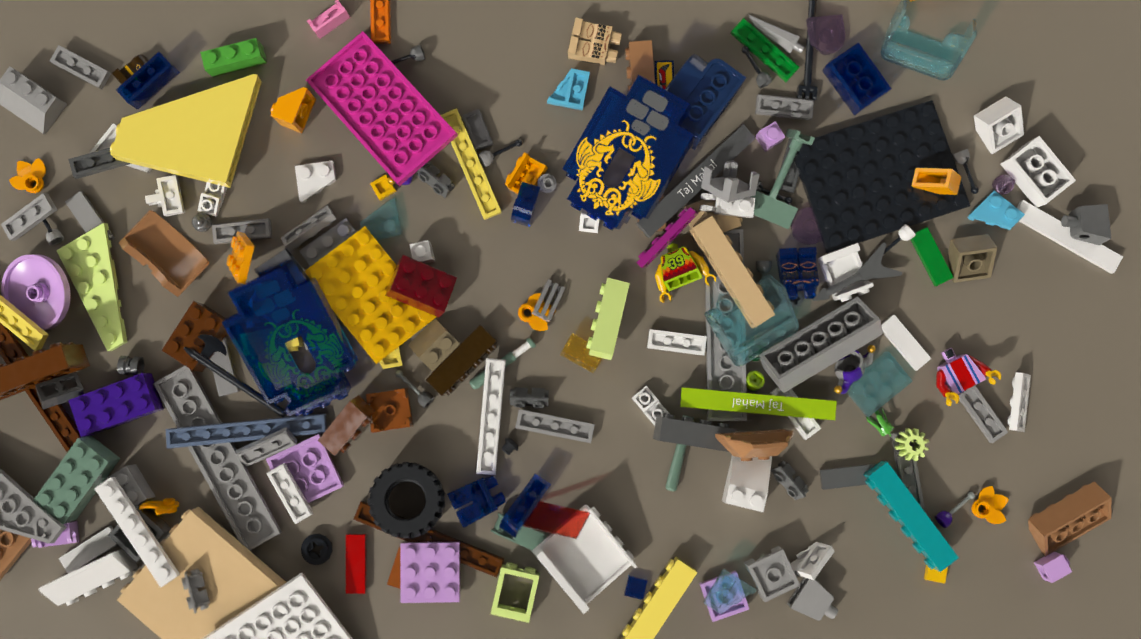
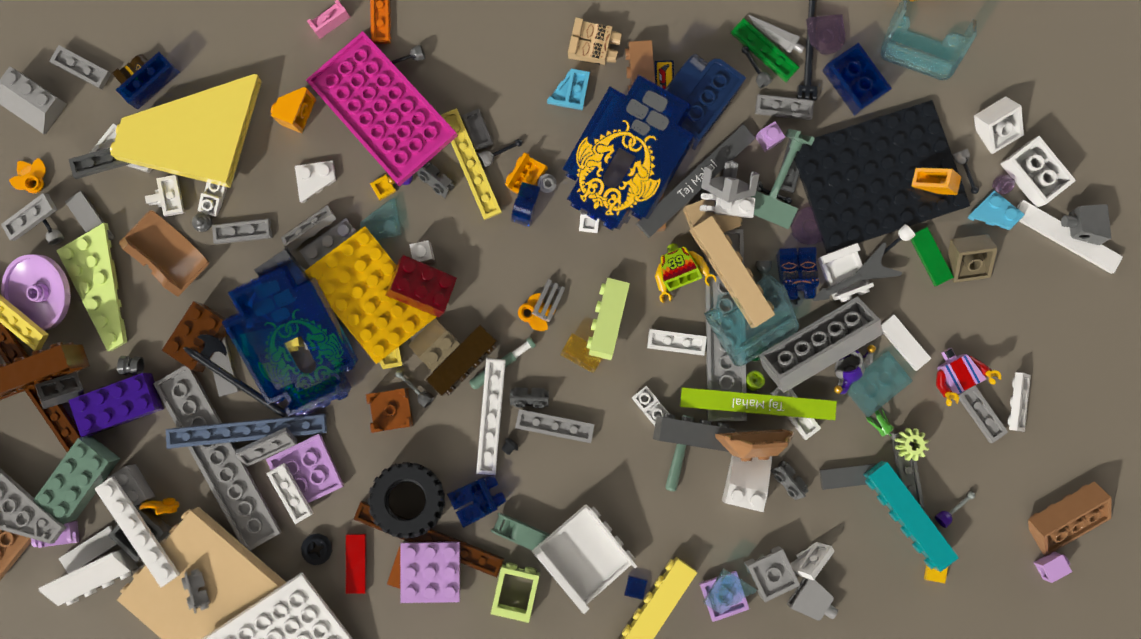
bright green brick [200,38,267,77] -> none
light orange plate [227,231,255,284] -> none
reddish brown brick [318,395,375,456] -> none
clear blue brick [499,474,551,538] -> none
clear red piece [523,501,590,539] -> none
magenta plate [636,207,699,268] -> none
light orange plate [971,486,1009,524] -> none

